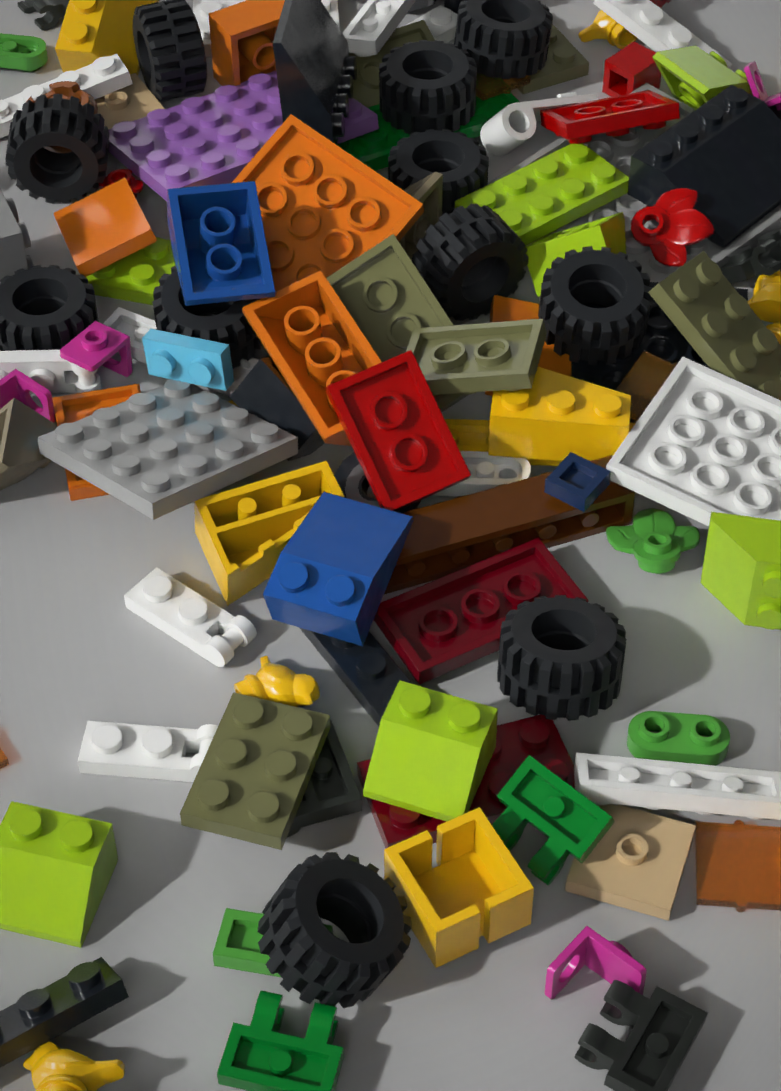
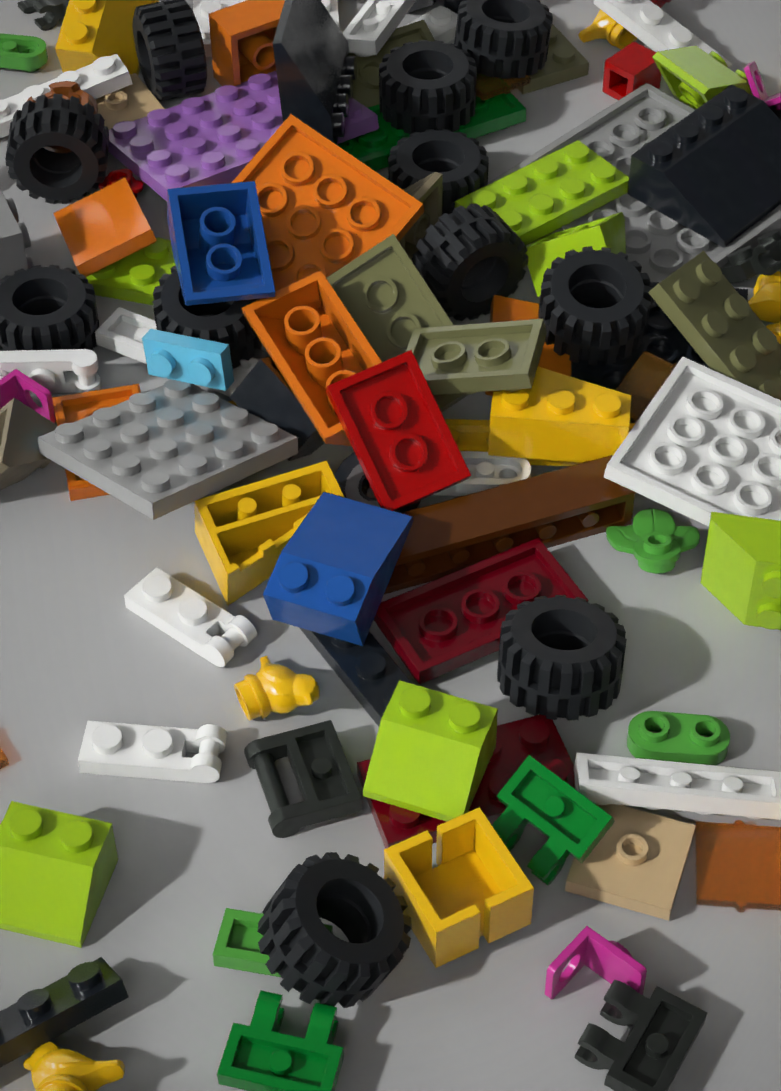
dark pink bracket [60,321,133,377] -> none
olive plate [180,692,331,850] -> none
white door [480,92,598,156] -> none
red plate [540,90,680,144] -> none
dark blue plate [544,452,611,512] -> none
red plate [631,188,715,267] -> none

